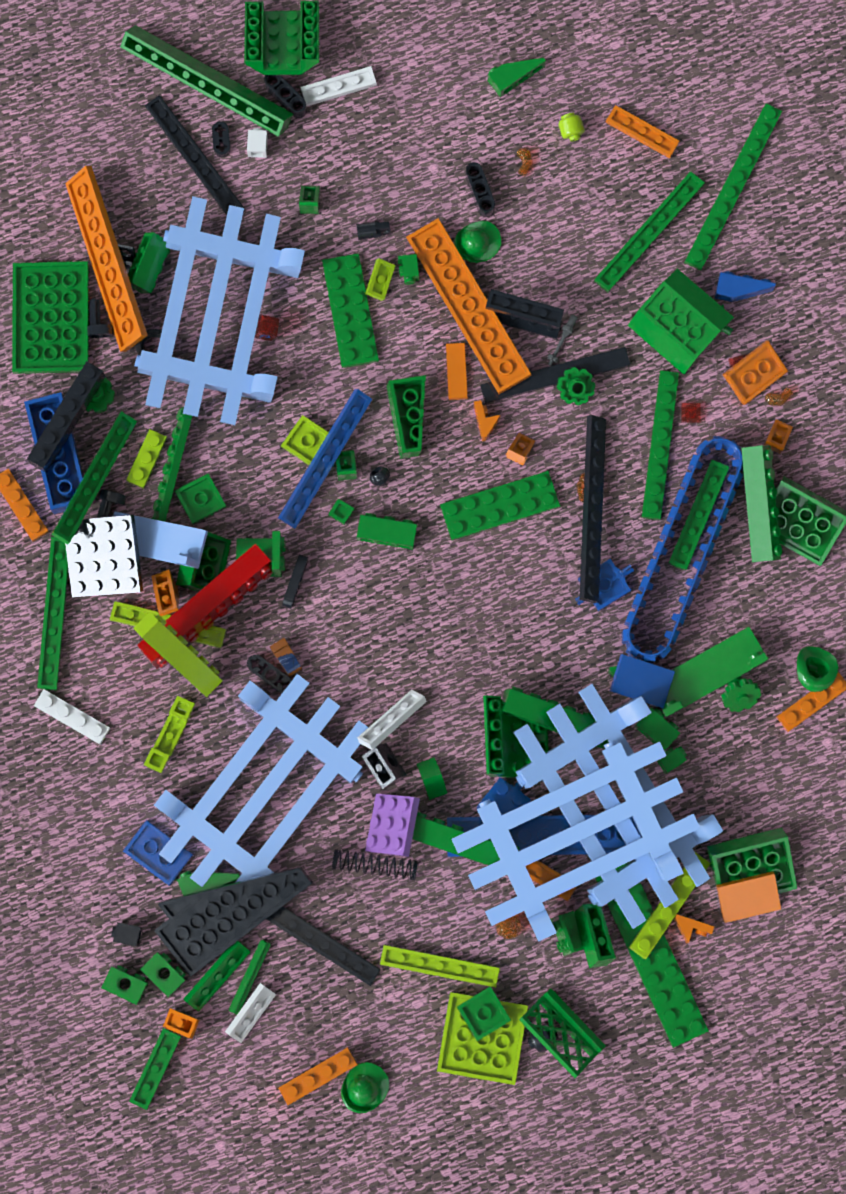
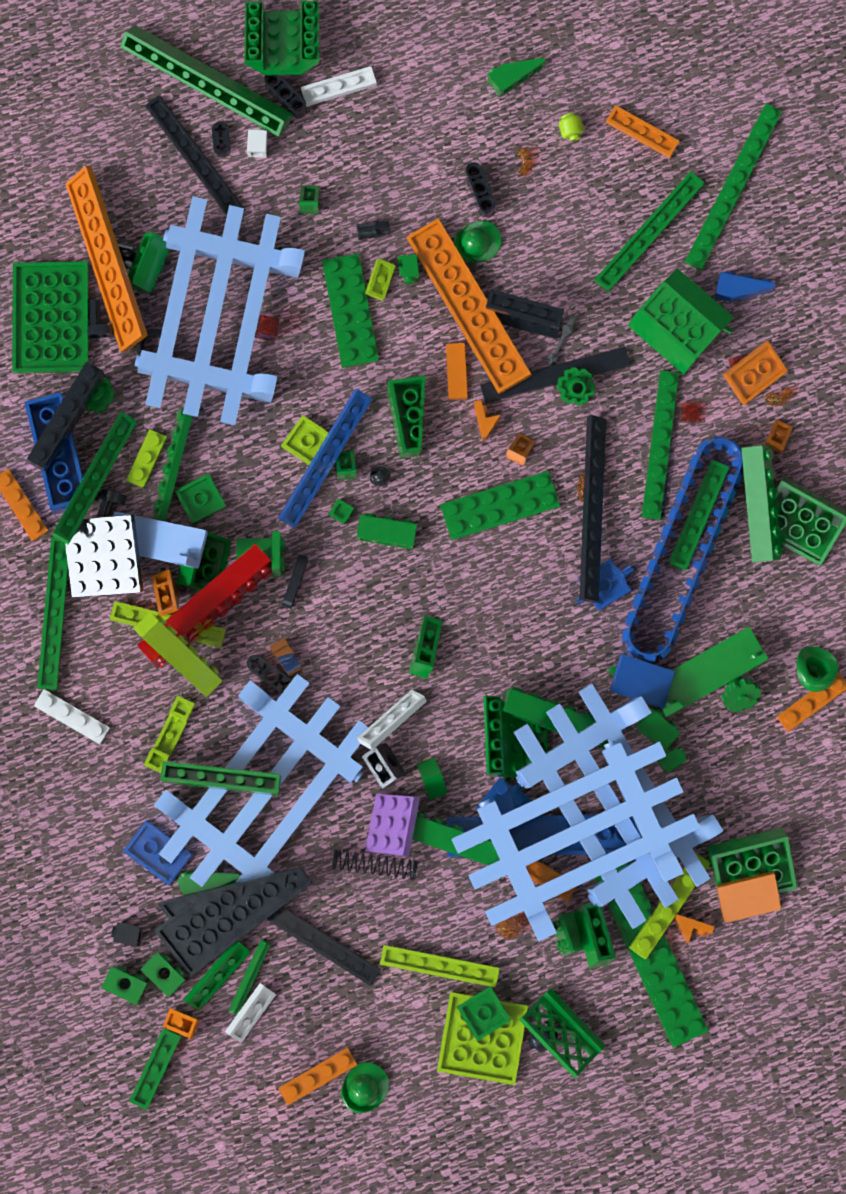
none -> green brick [160,761,281,796]
none -> green slope [409,615,442,679]

